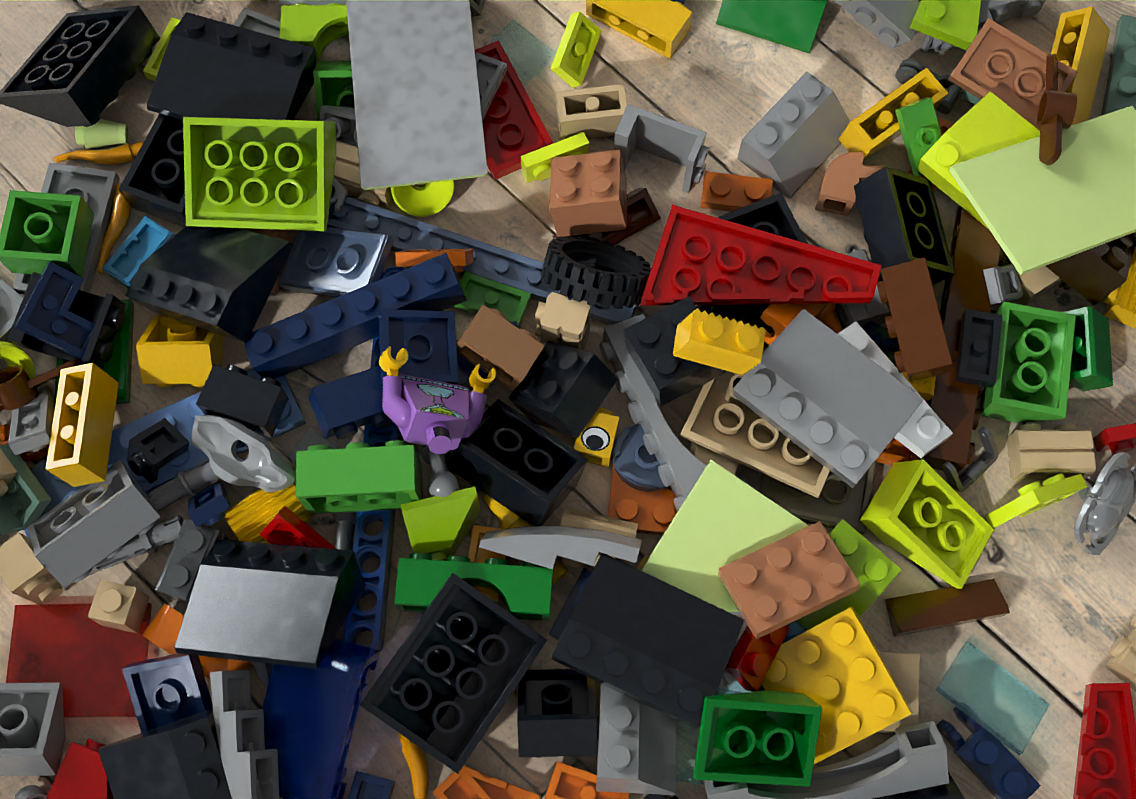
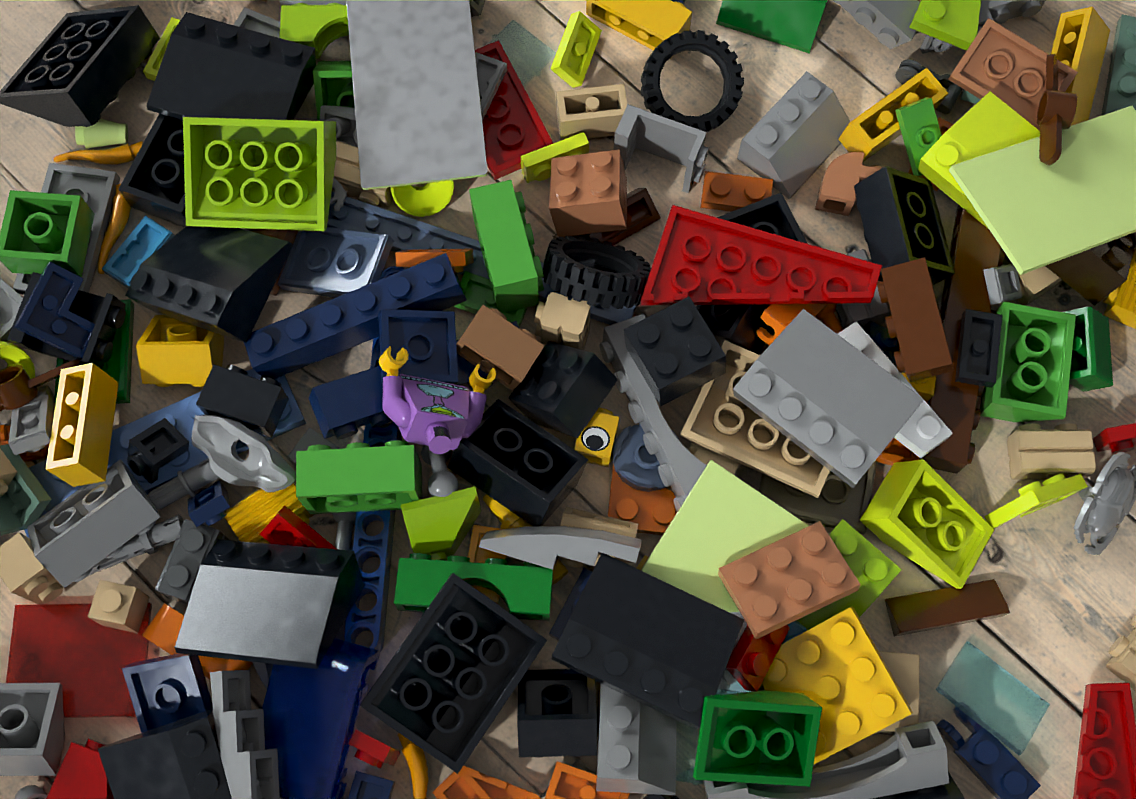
yellow brick [673,308,766,375] -> none
flat silver piece [942,426,999,492] -> none
none -> red plate [348,729,401,769]
none -> bright green brick [469,180,544,313]
none -> black tyre [641,30,744,132]

